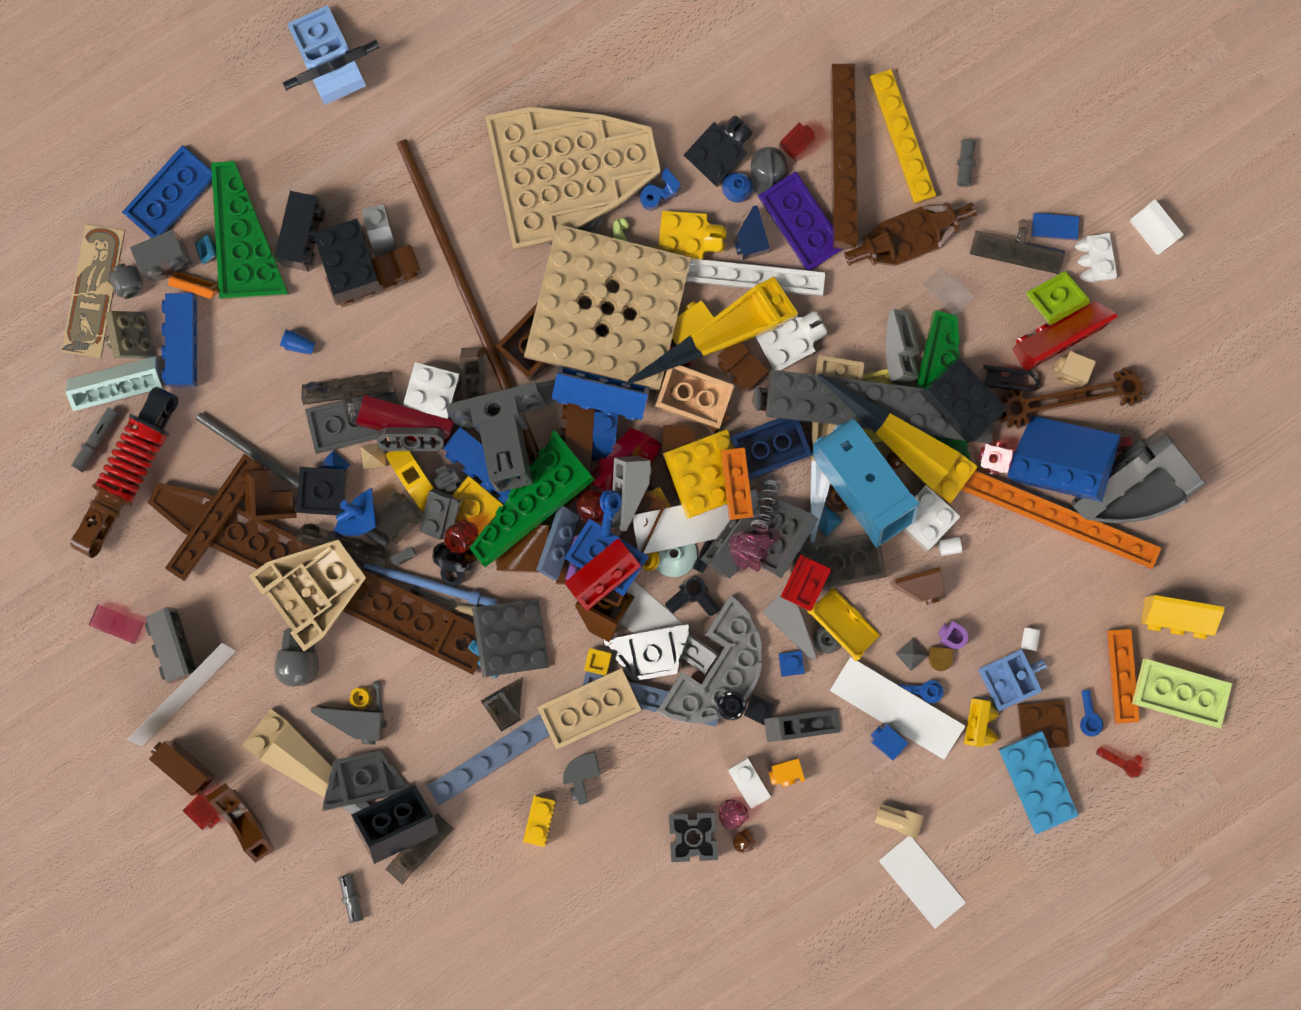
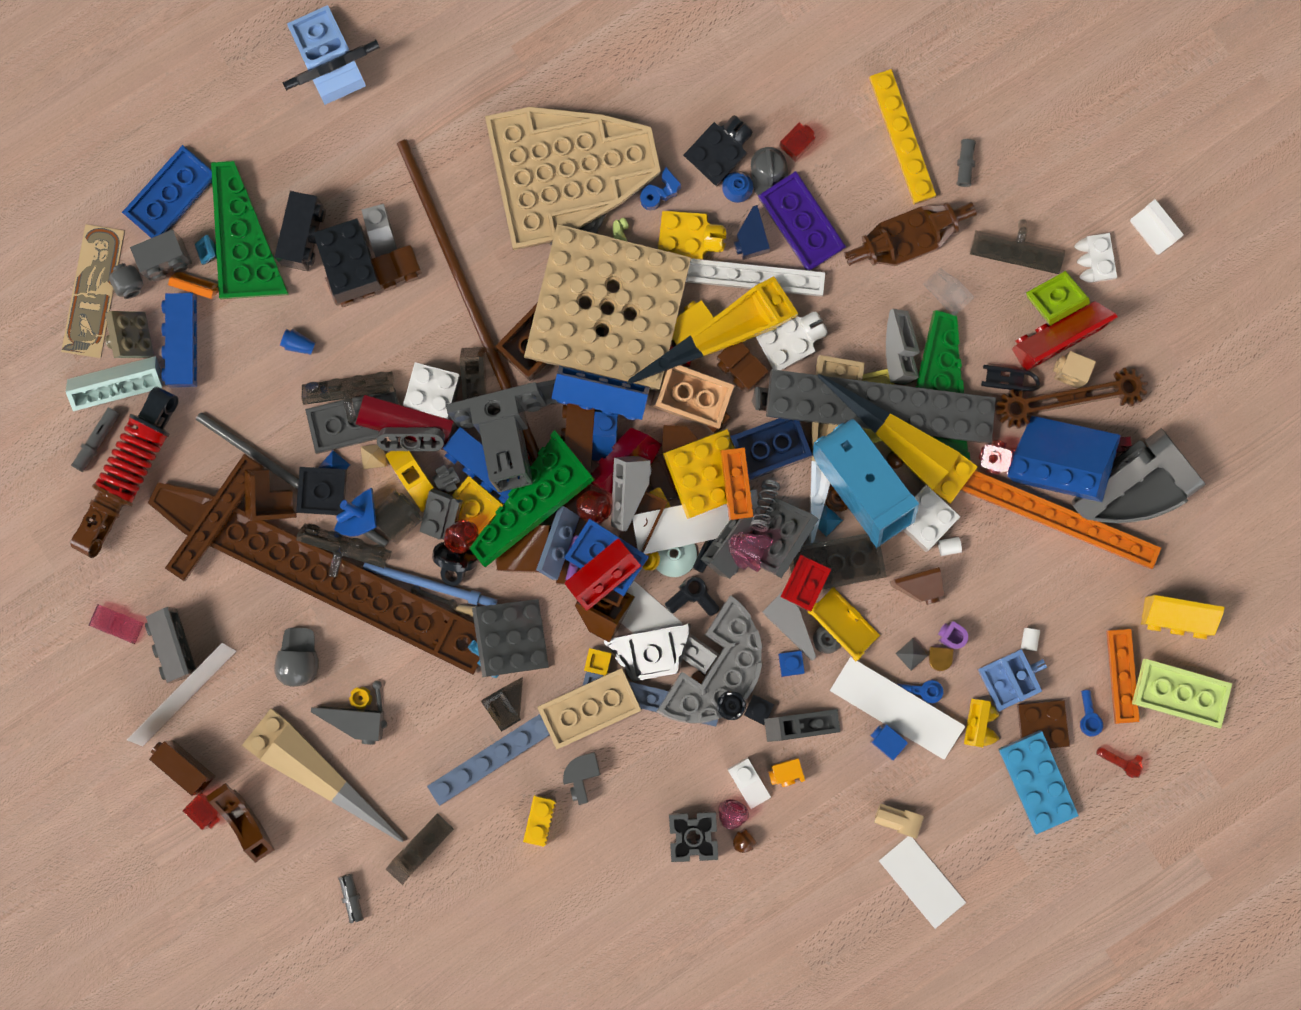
tan wedge [249,540,366,651] -> none
dark grey wing [322,750,410,812] -> none
black brick [351,785,439,864] -> none
dark grey tile [390,546,417,566] -> none
blue plate [600,490,621,537] -> none
reddish brown brick [830,64,858,249] -> none
black brick [920,358,1007,443] -> none
blue tile [1031,213,1079,241] -> none

